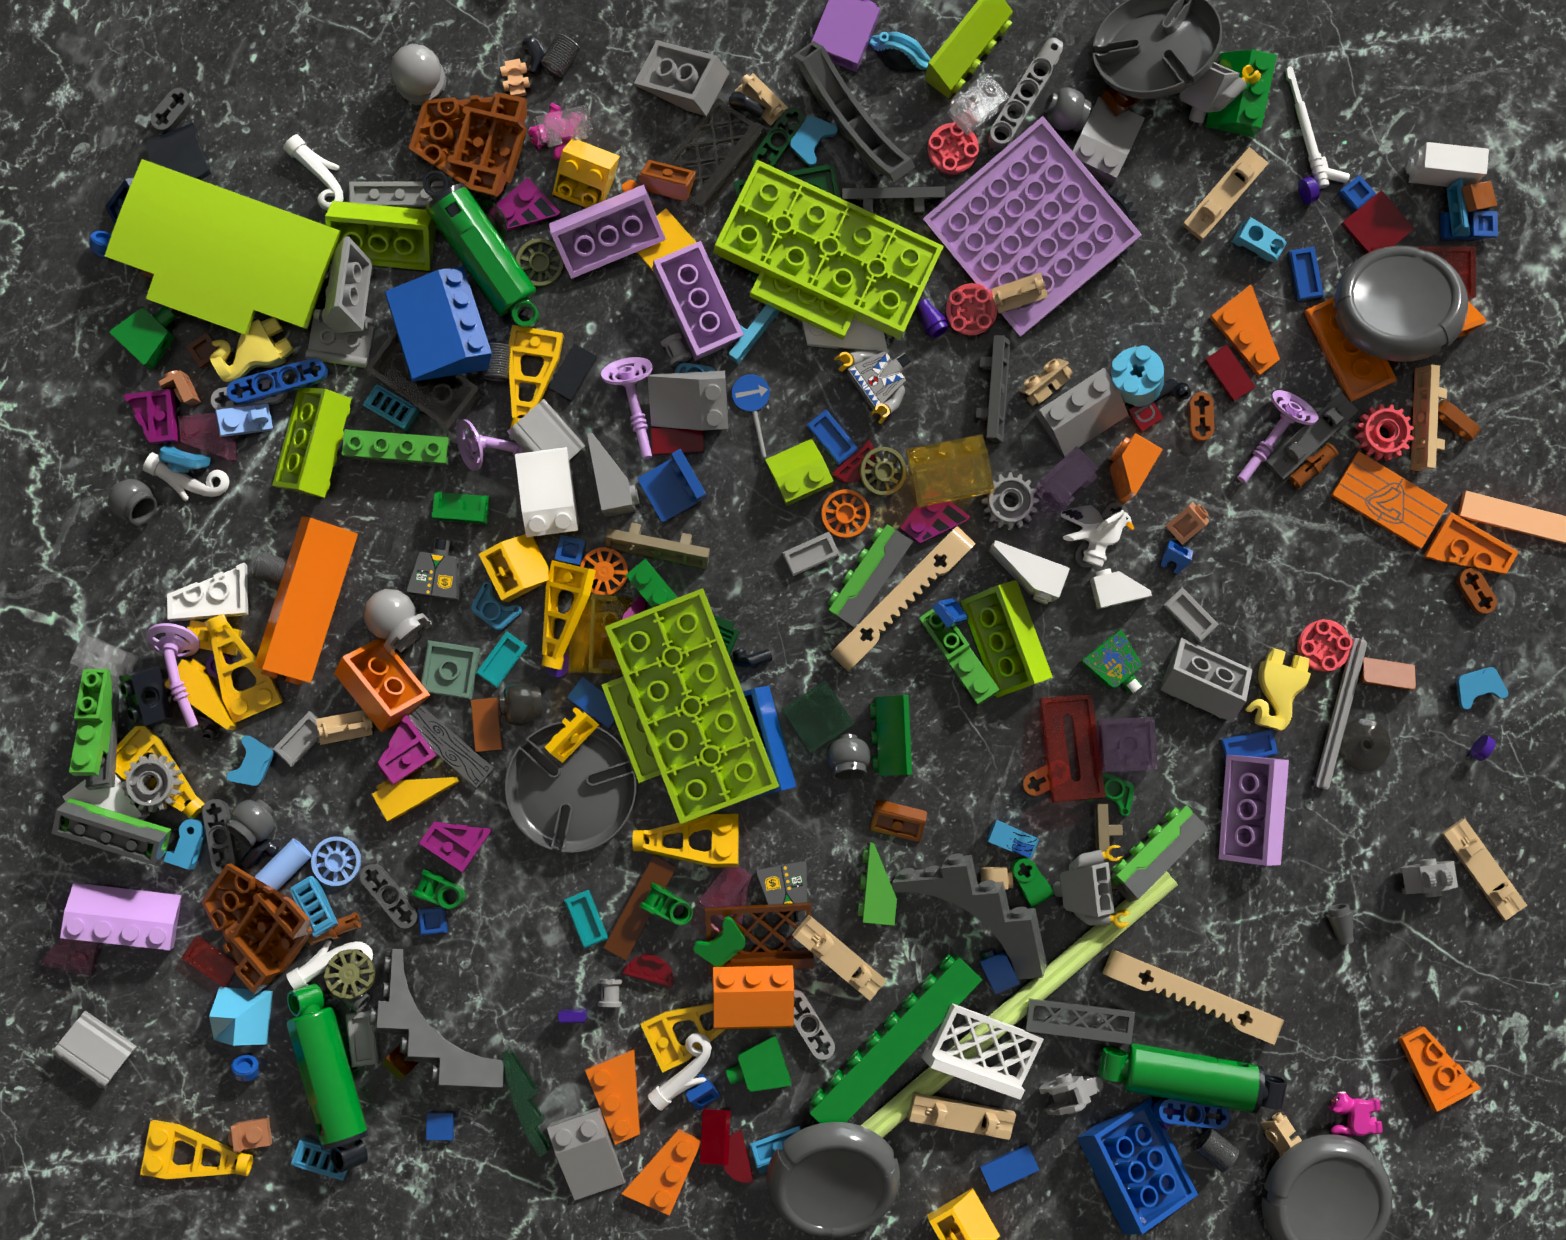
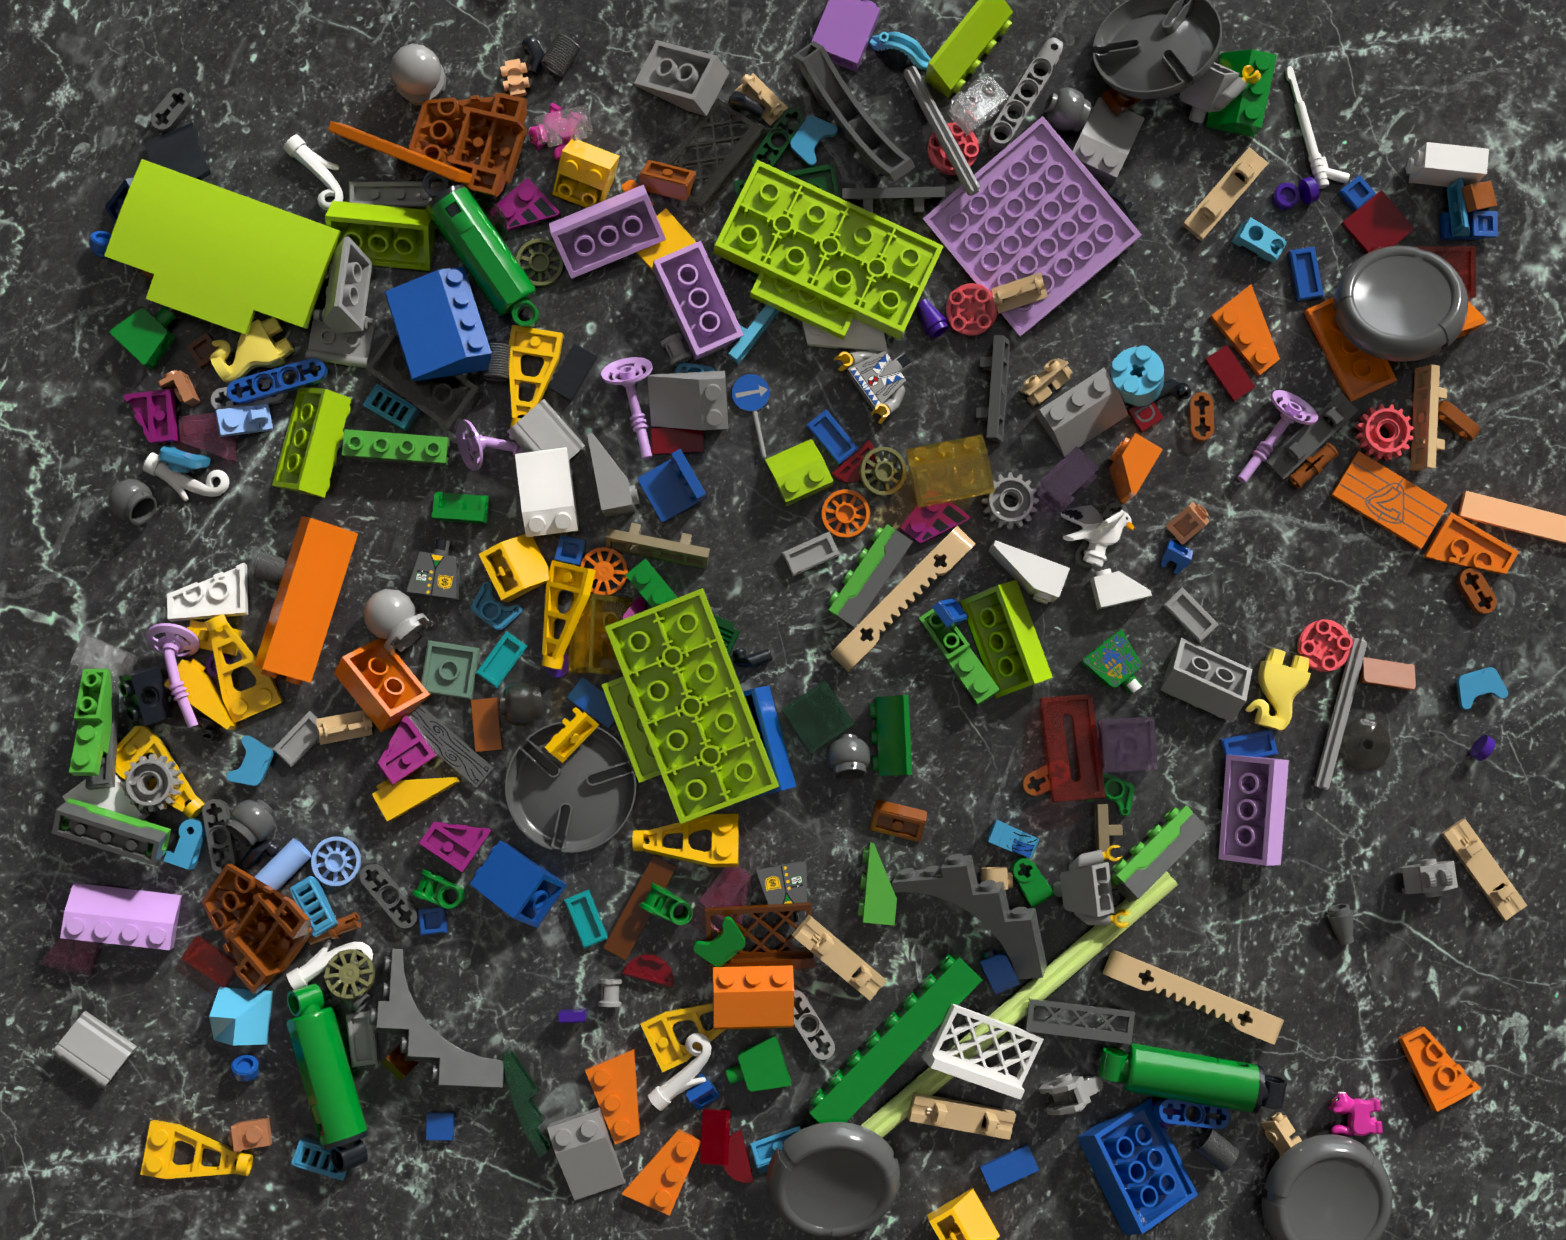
none -> orange tile [328,121,472,184]
none -> blue slope [470,840,567,928]
none -> light grey axle [904,66,980,196]
none -> dark purple tile [1273,183,1300,210]

